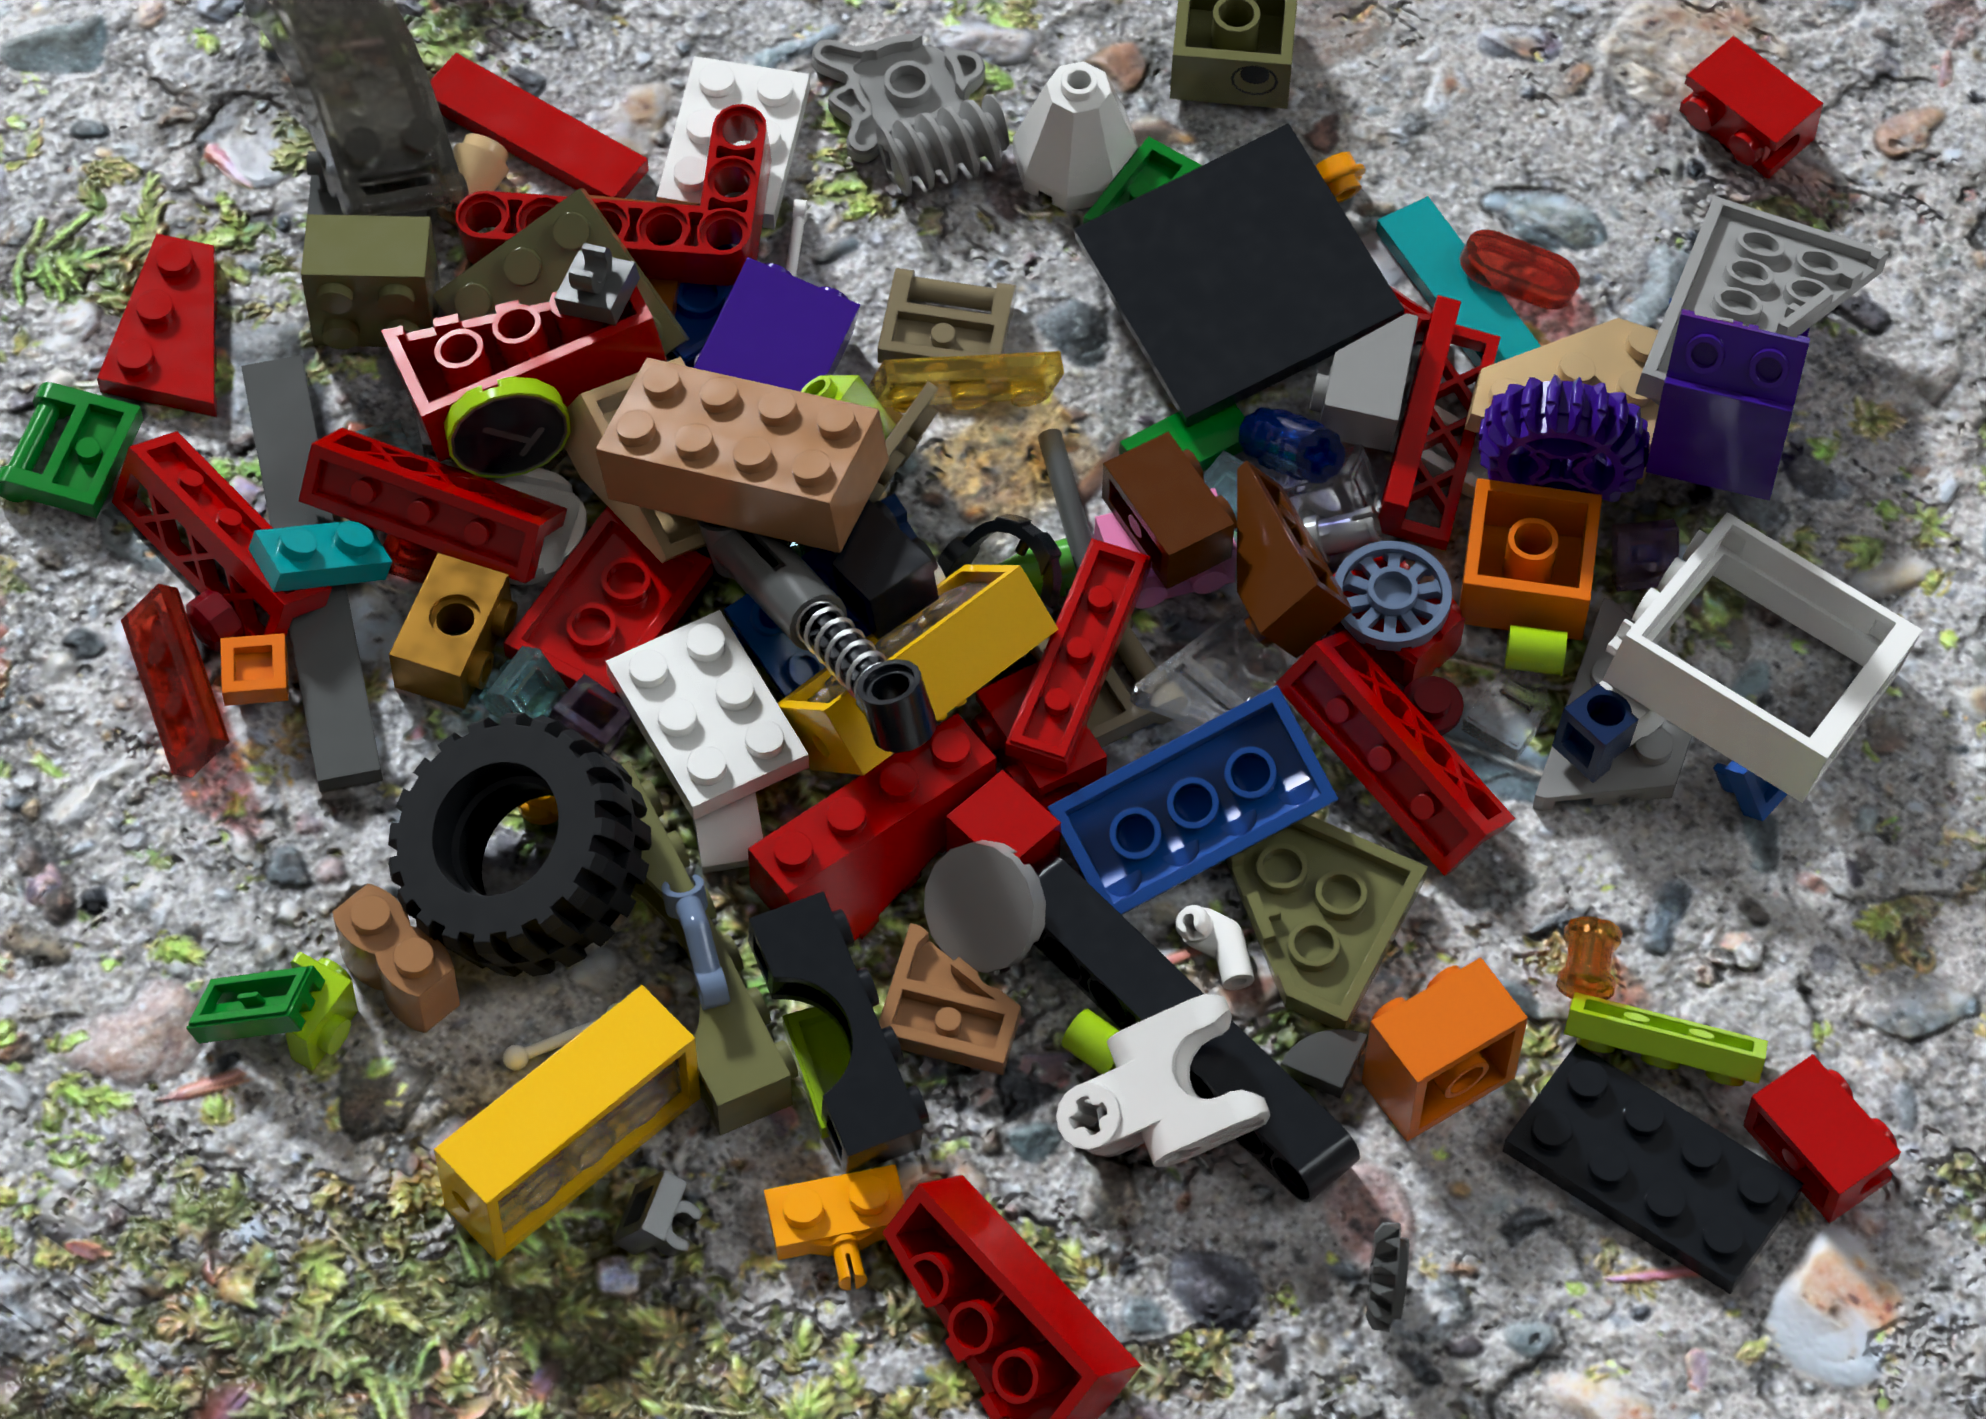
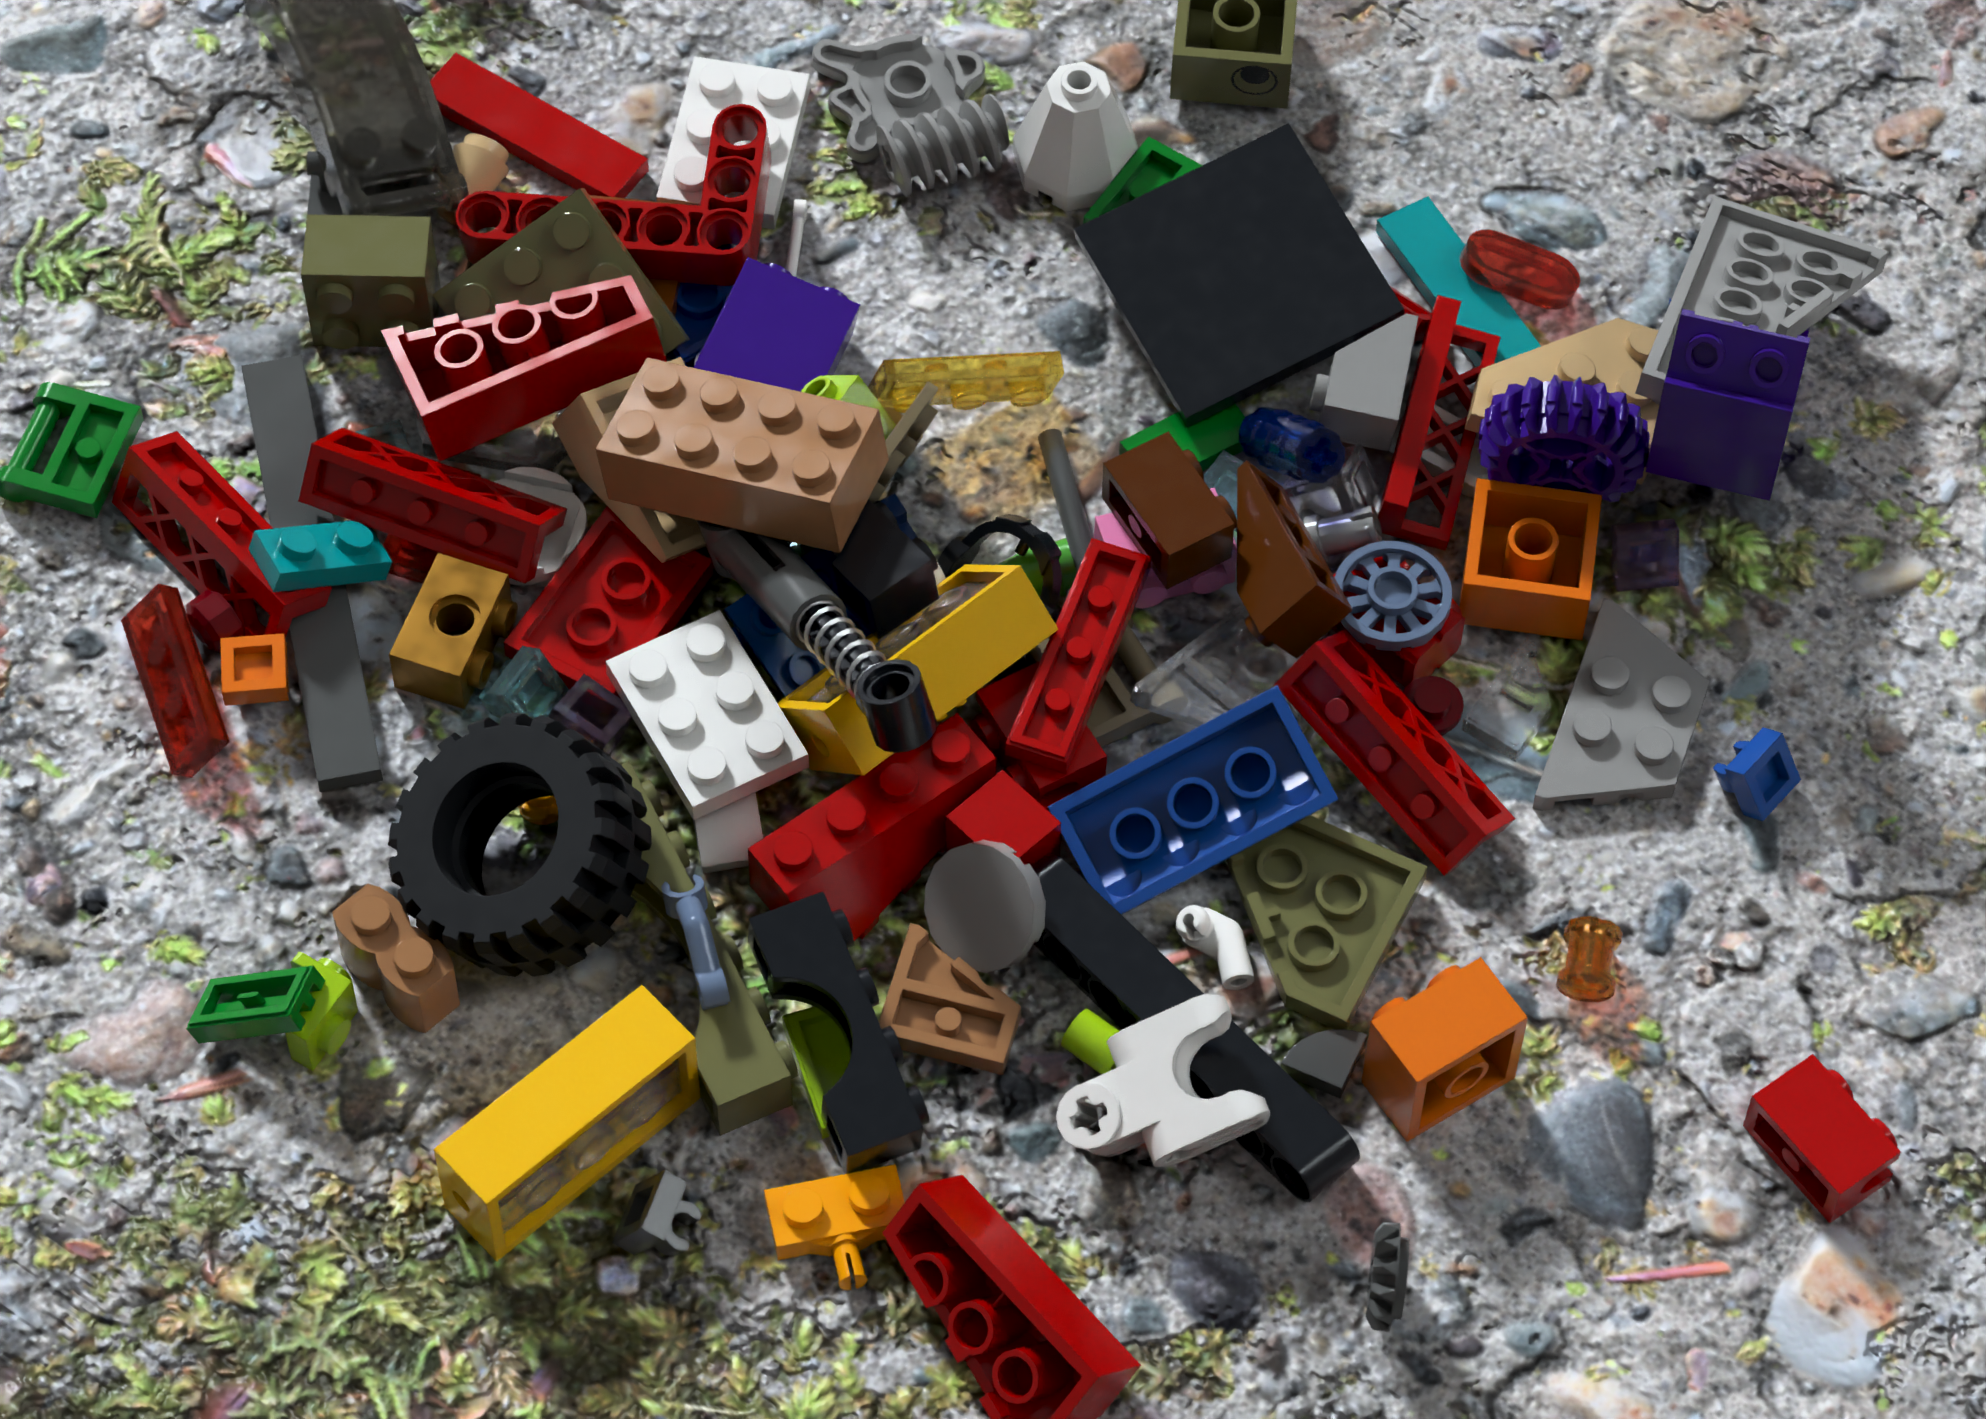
red wing [97,233,217,417] -> none
black tile [444,377,571,478] -> none
white hinge [503,1002,619,1071] -> none
dark grey tile [554,243,640,325] -> none
dark tan plate [877,268,1016,380] -> none
light orange plate [1315,151,1366,203] -> none
black plate [1502,1043,1804,1294] -> none
lime hinge [1504,625,1568,676] -> none
dark blue leg [1552,680,1666,783] -> none
lime plate [1564,992,1768,1086] -> none
white window [1603,512,1923,803] -> none
red brick [1679,35,1823,179] -> none

